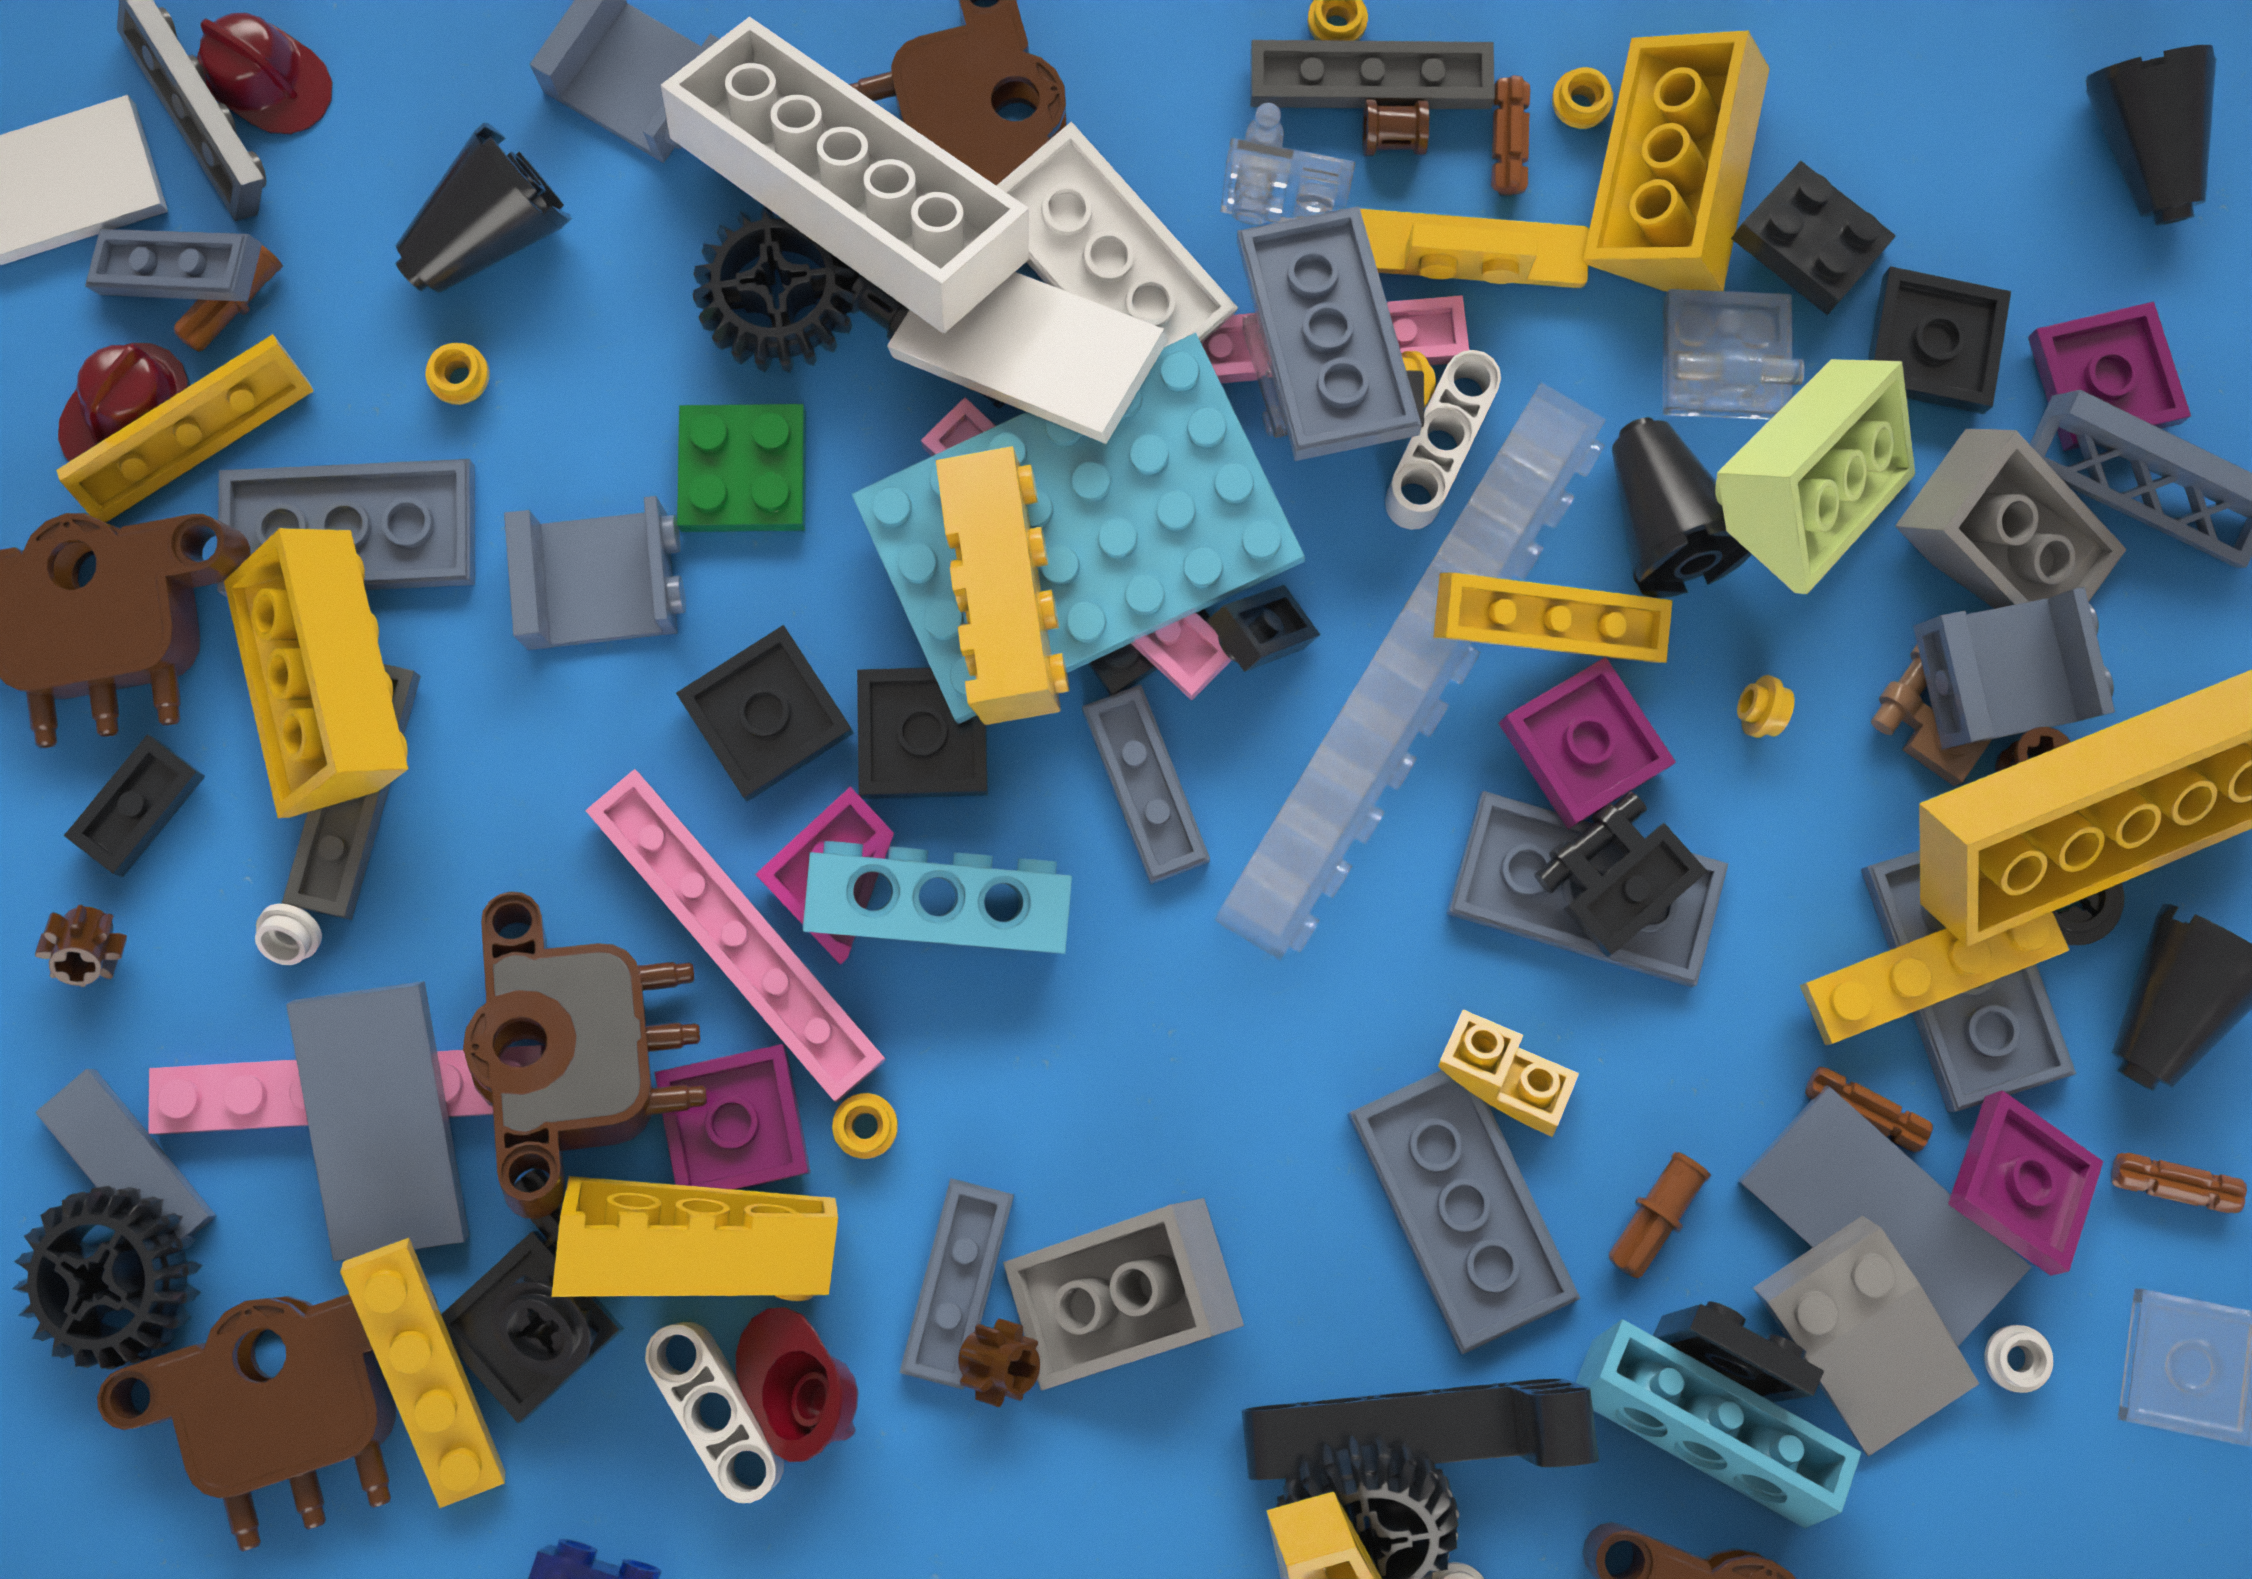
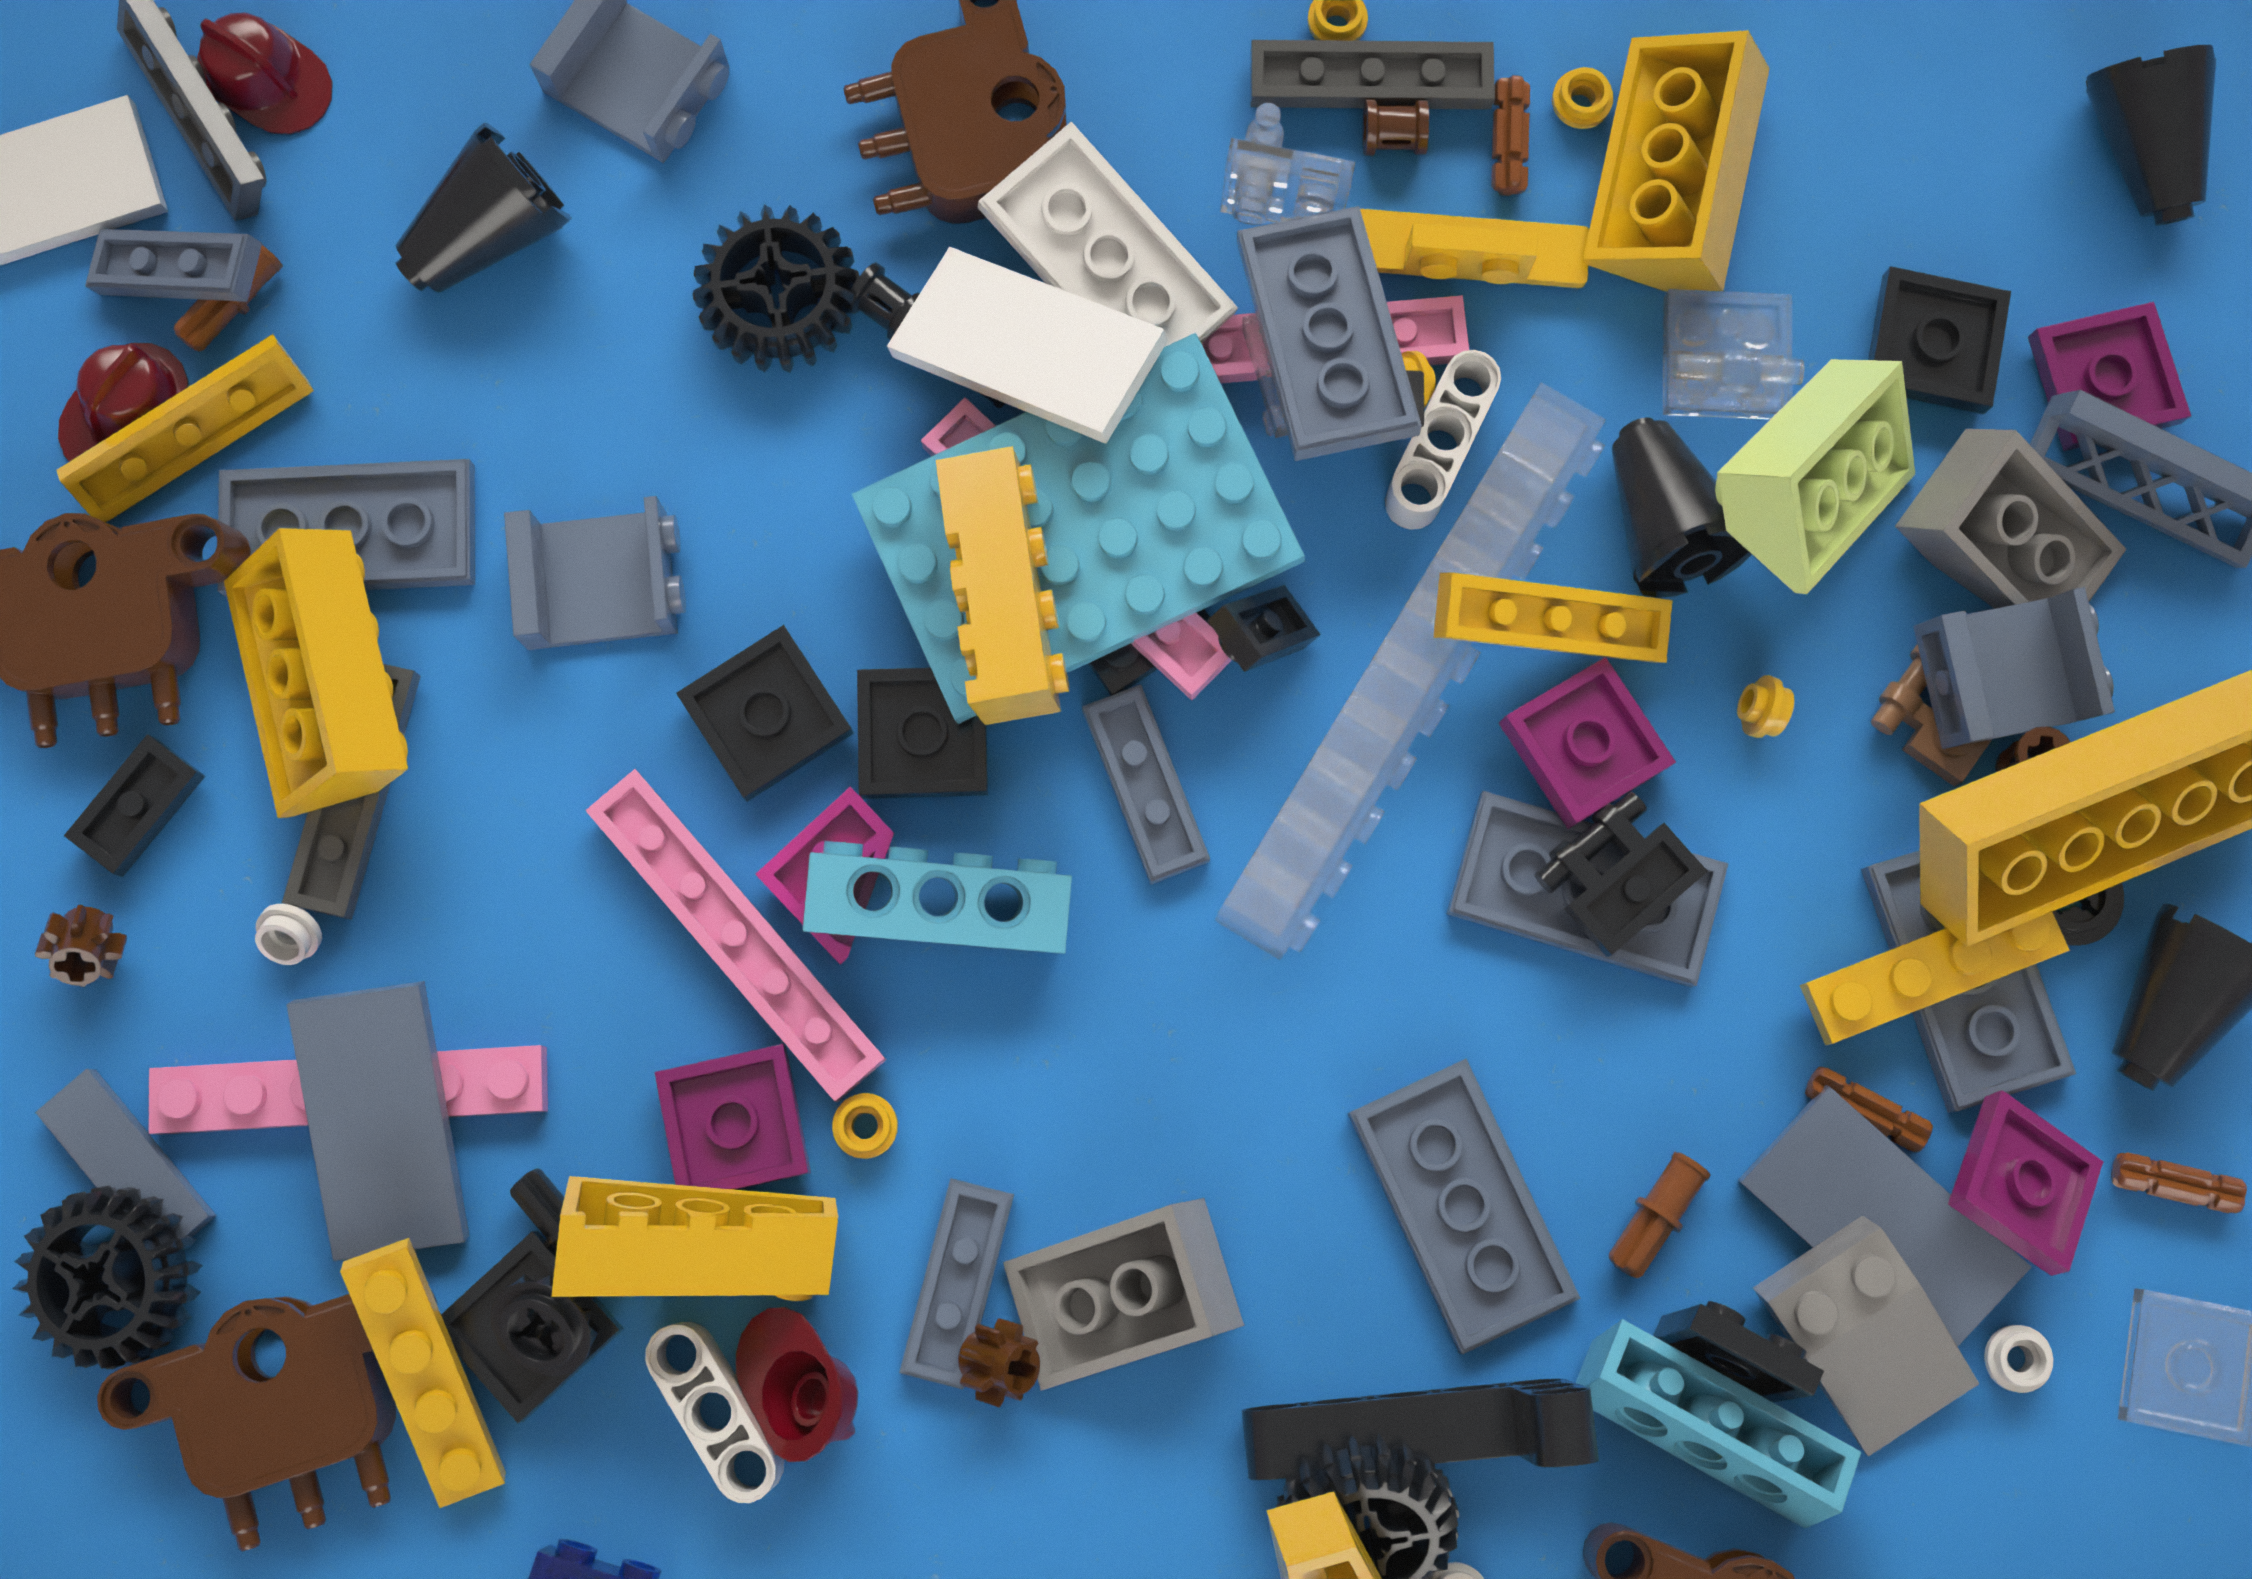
yellow plate [425,343,490,405] -> none
reddish brown piece [463,892,707,1219] -> none
white brick [661,17,1029,334] -> none
green plate [677,404,806,532] -> none
yellow slope [1438,1010,1579,1137] -> none
black plate [1731,160,1896,316] -> none

